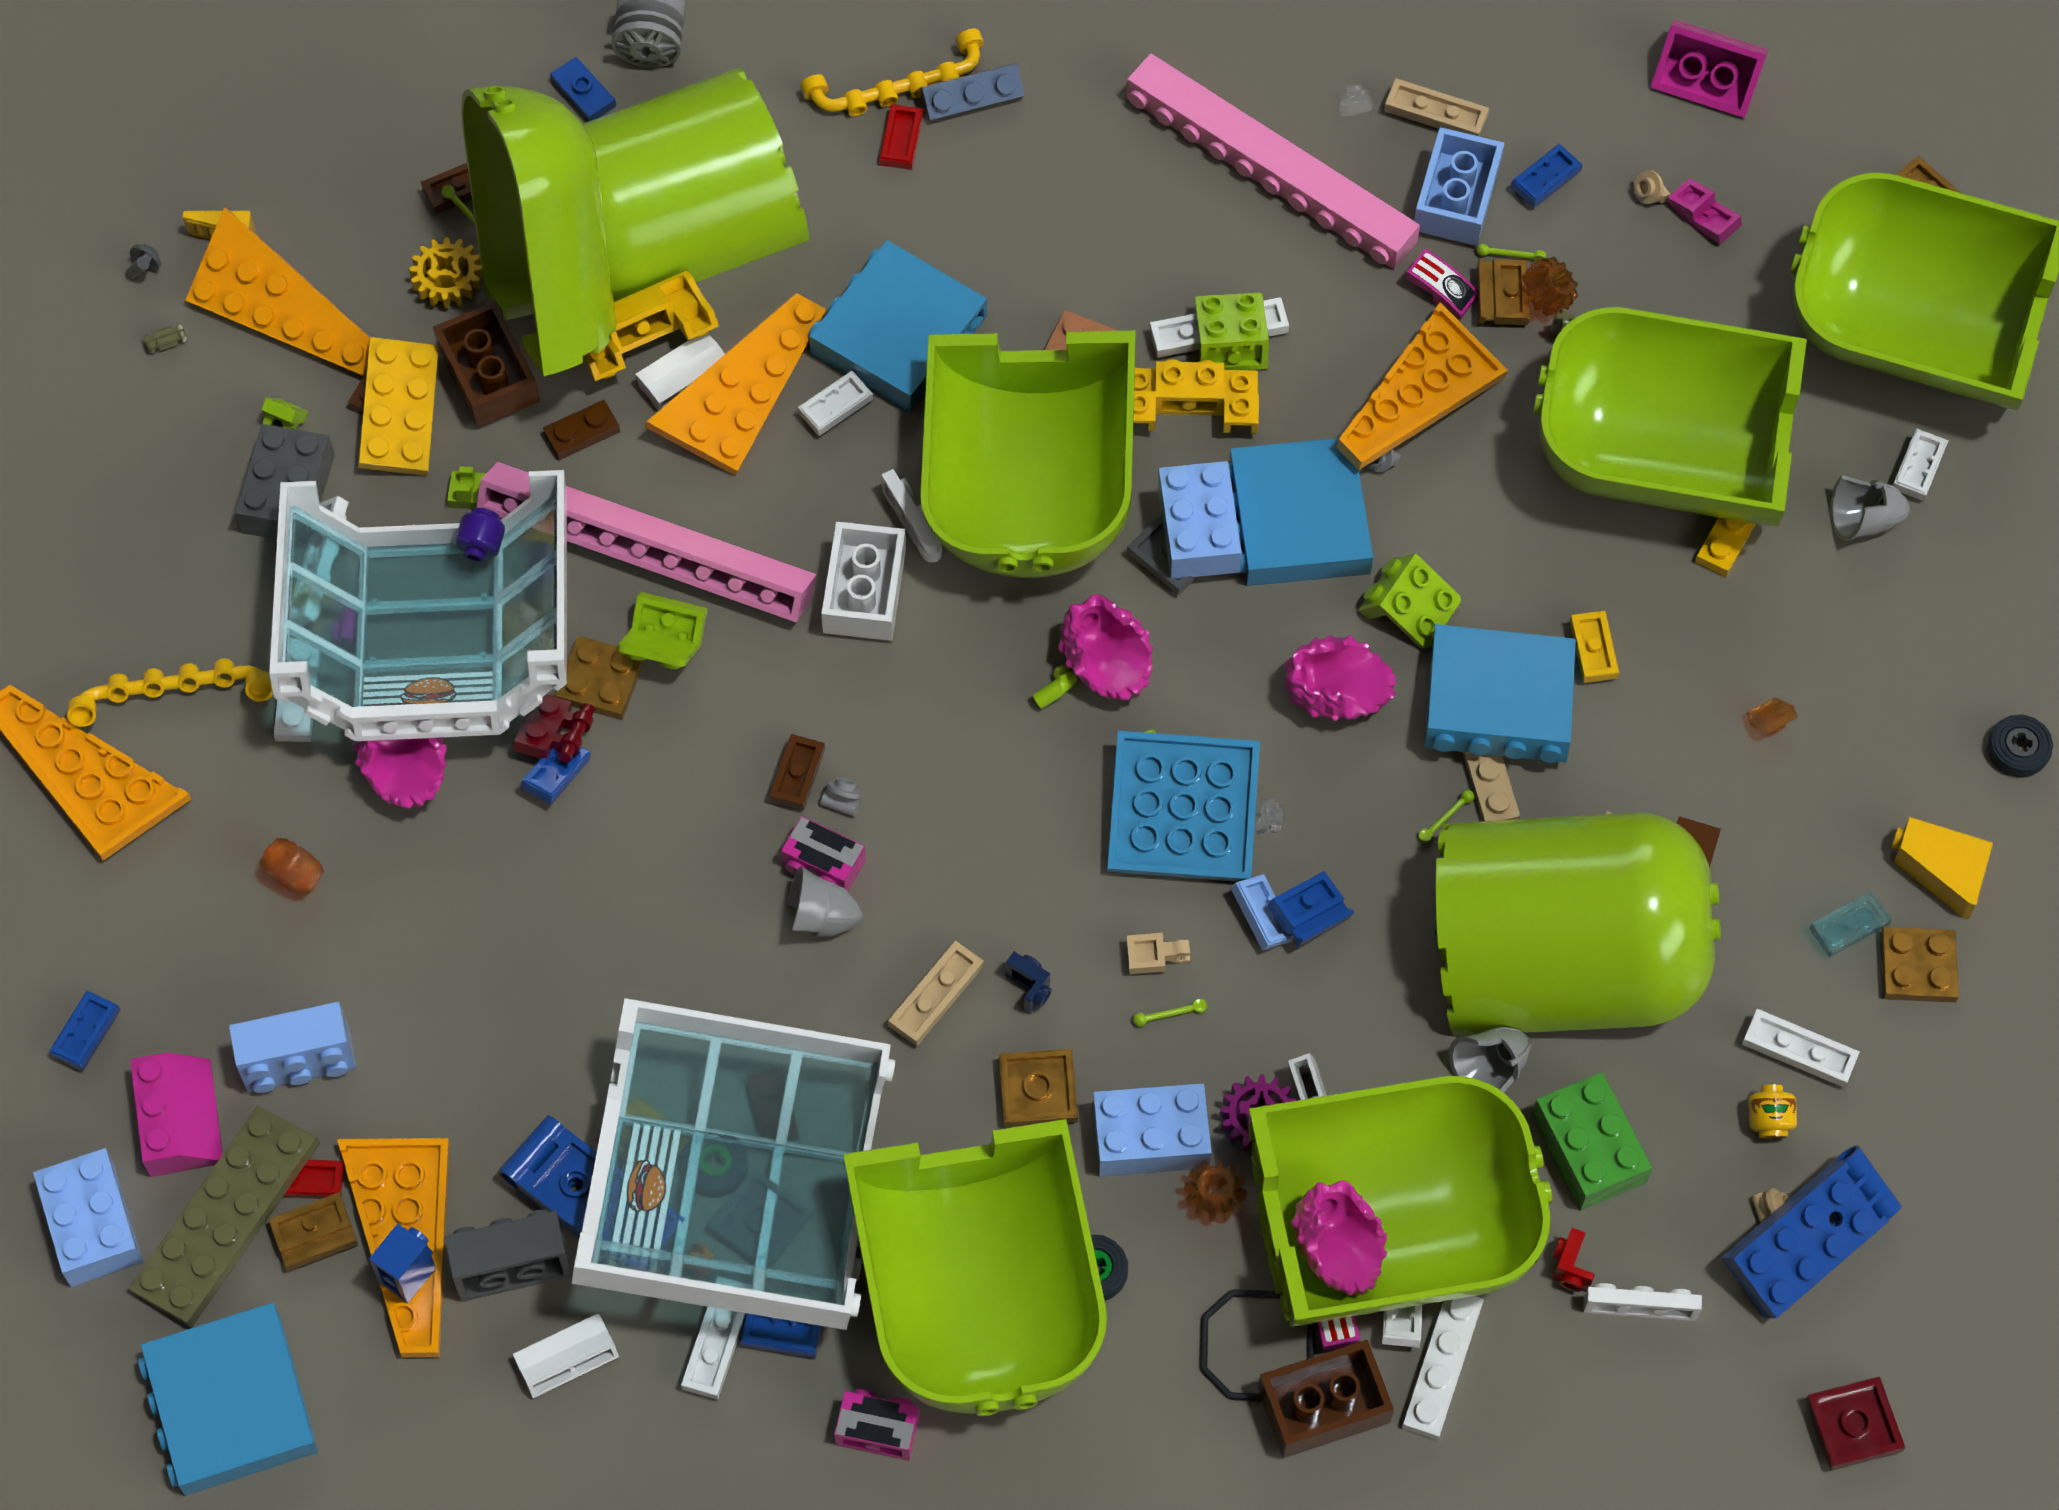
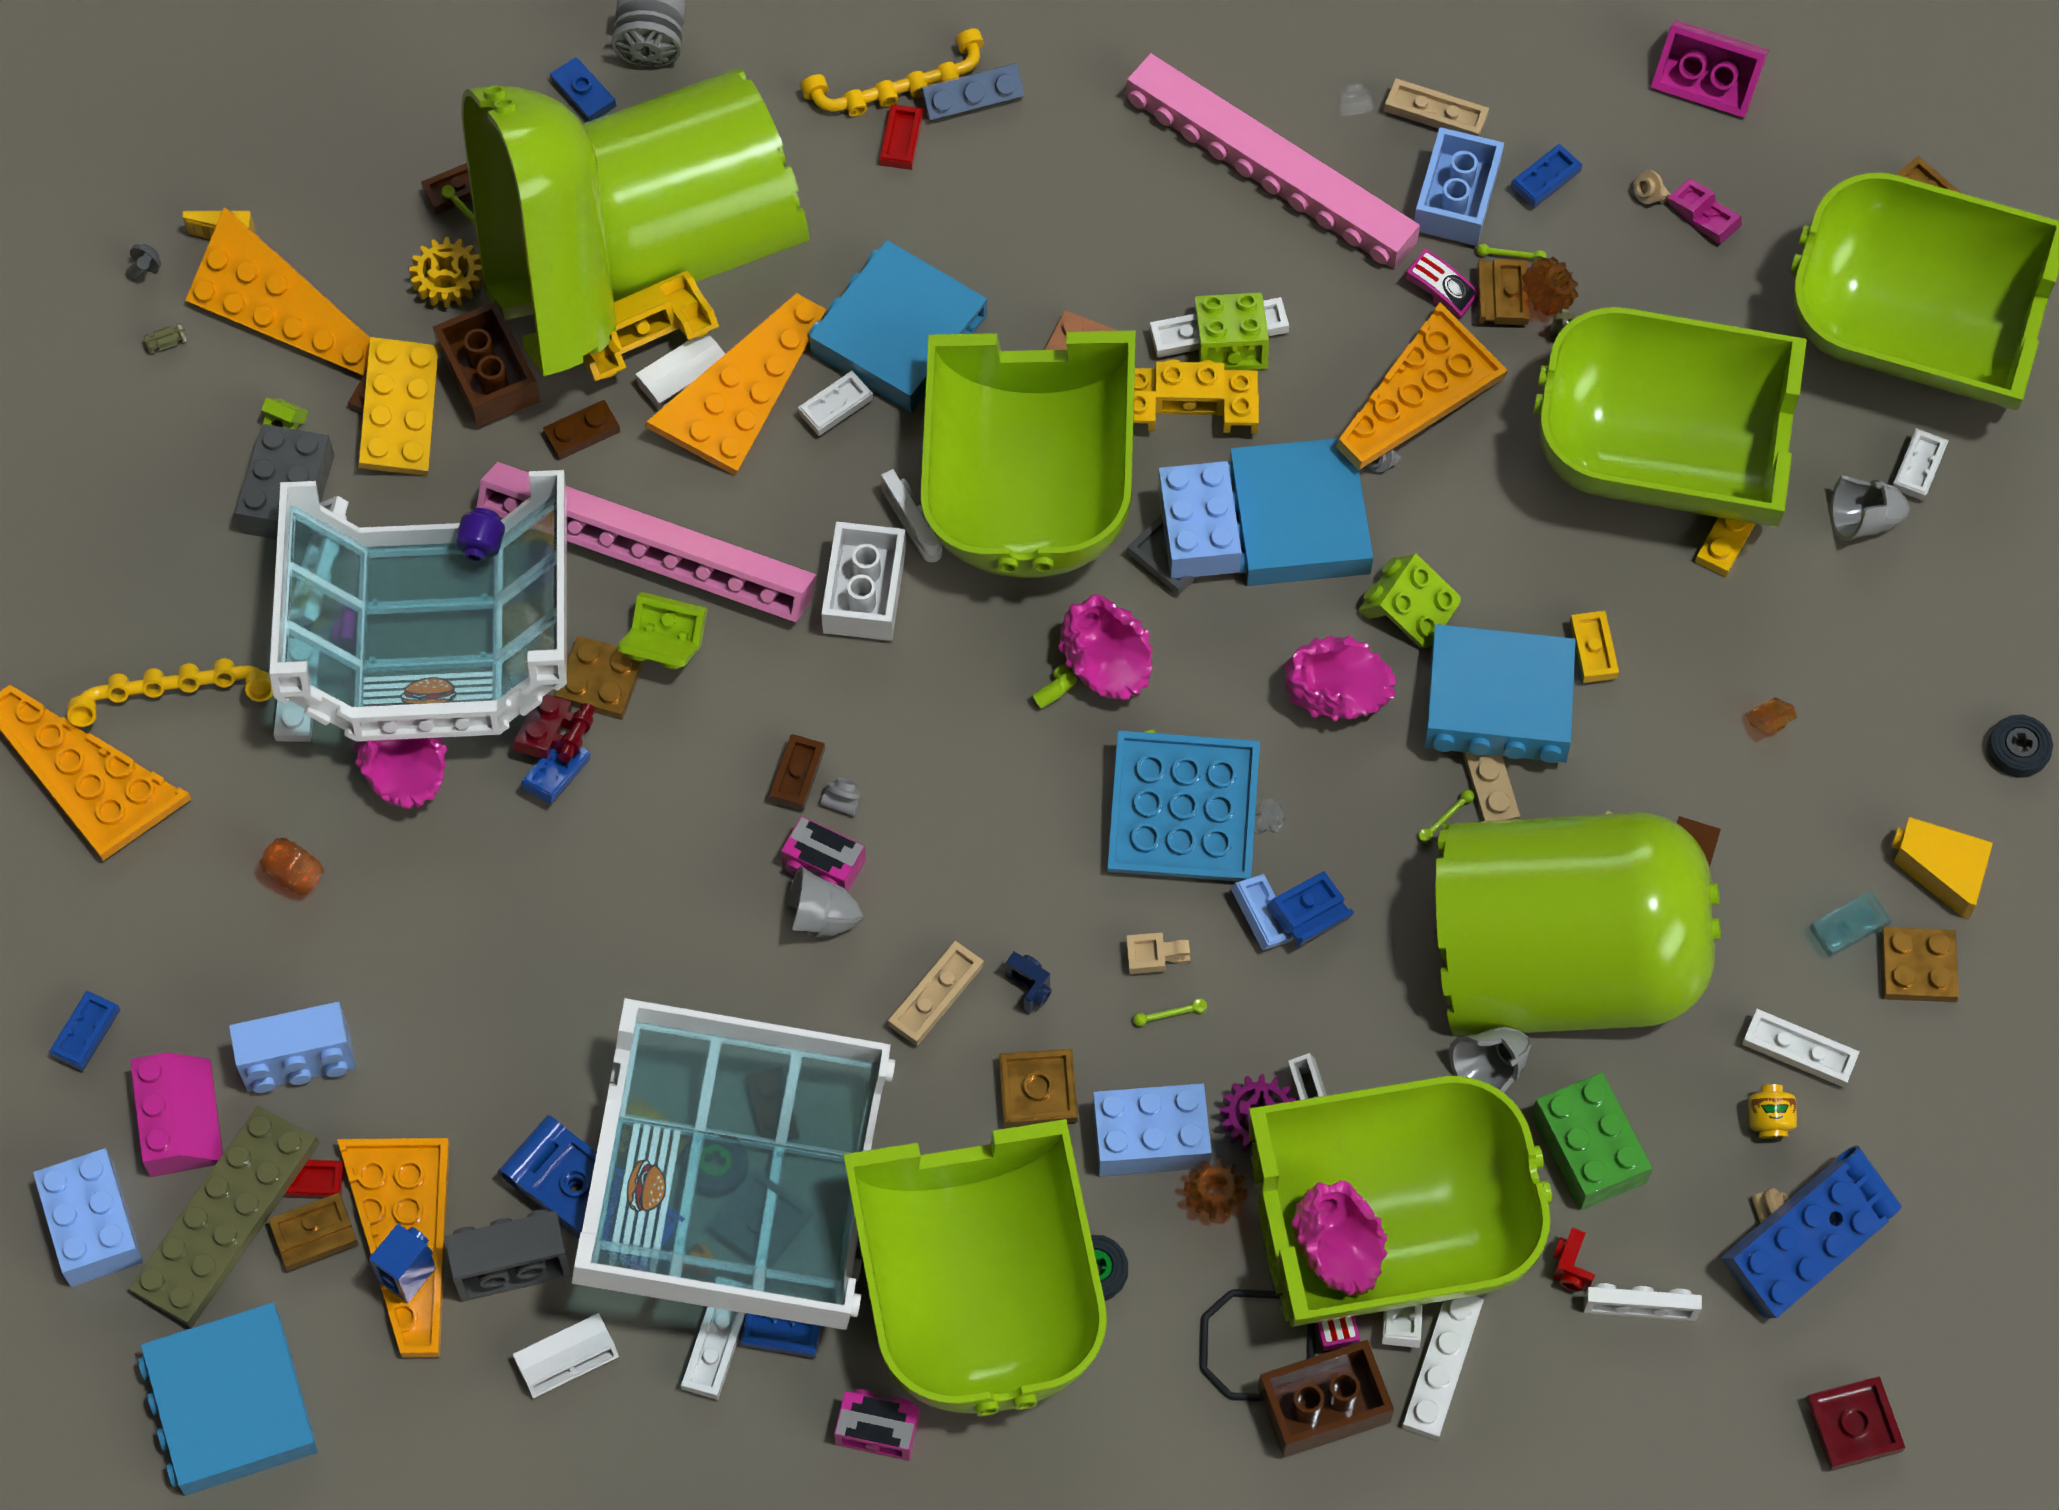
lime tile [447,466,486,509] -> none

